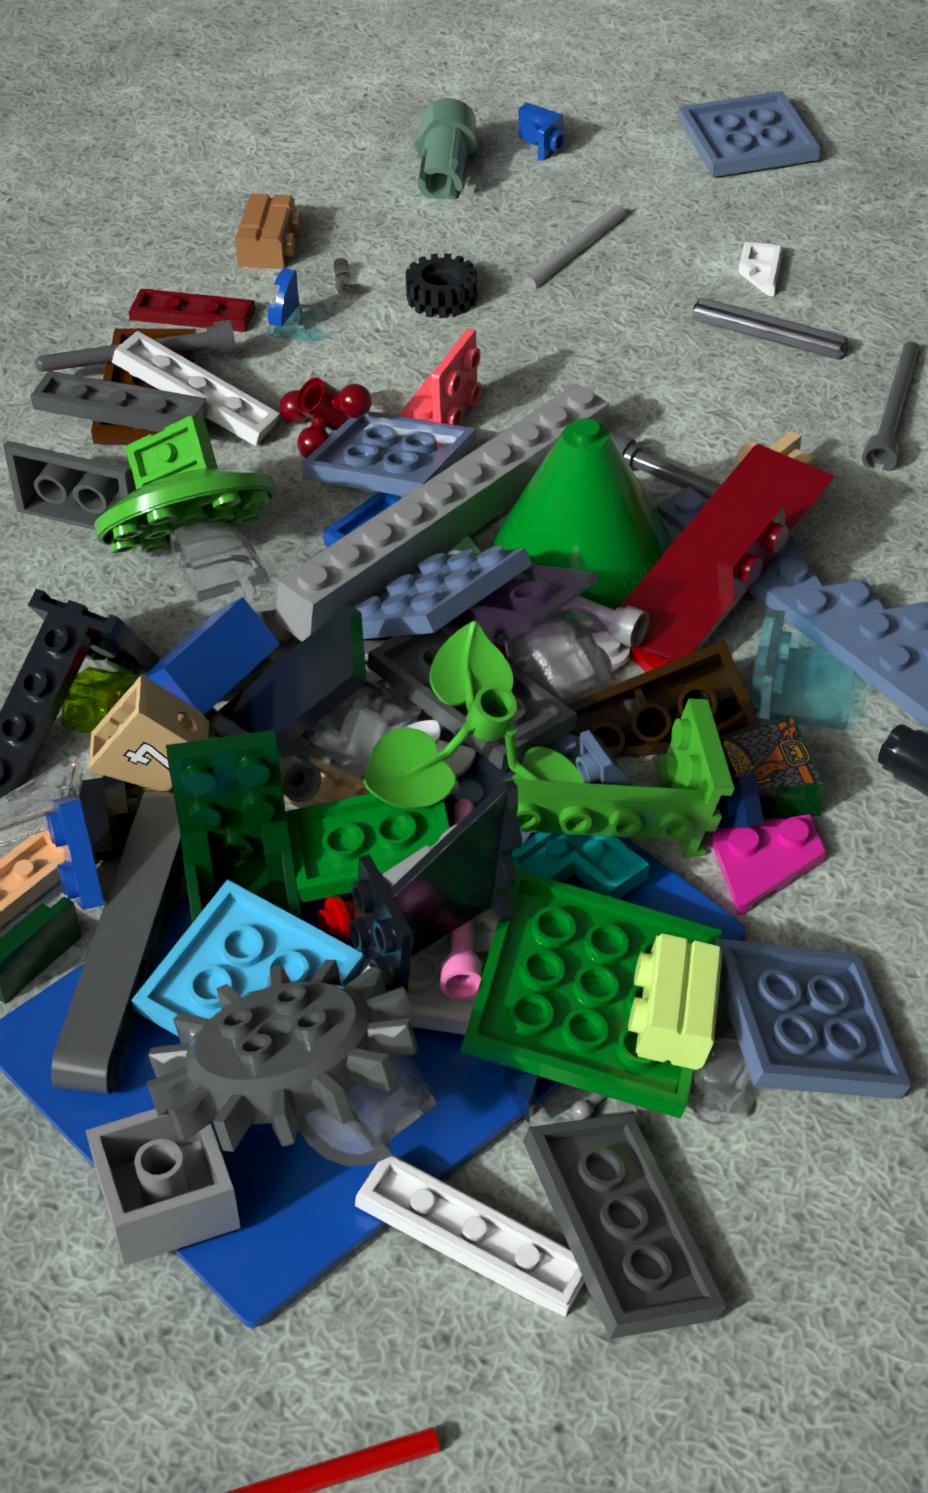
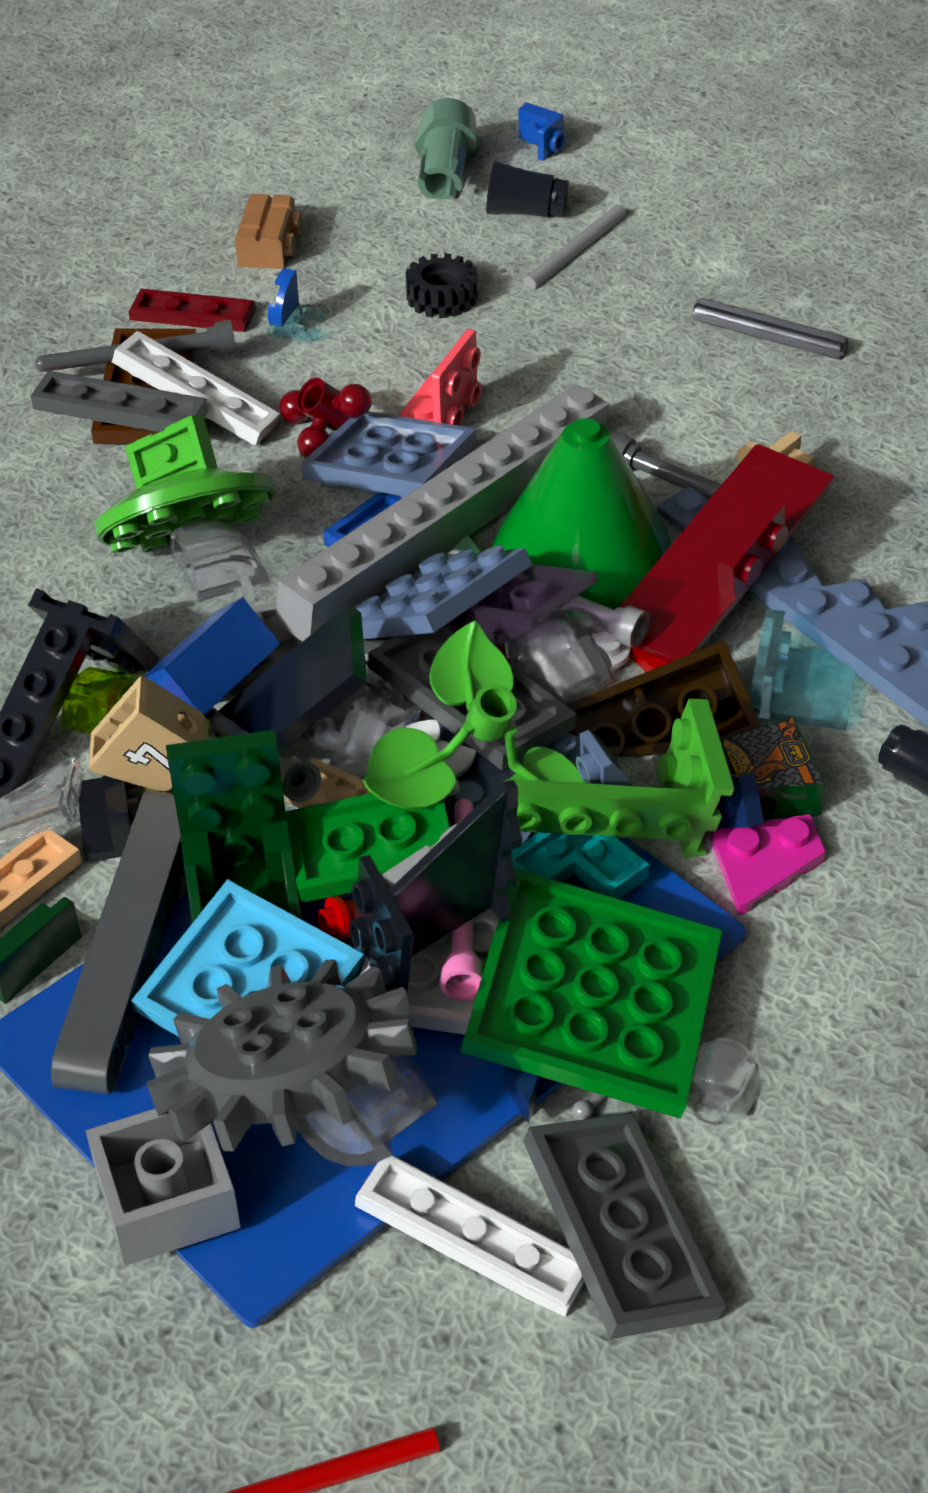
dark grey slope [3,441,137,530] -> none
blue plate [45,795,104,910] -> none
clear smoke piece [333,258,362,294] -> none
yellowish green brick [628,933,723,1070] -> none
sand blue plate [678,91,820,177] -> none
sand blue plate [714,939,912,1099] -> none
white tile [739,242,783,296] -> none
dark grey piece [862,341,919,471] -> none
none -> black plant [486,160,569,218]

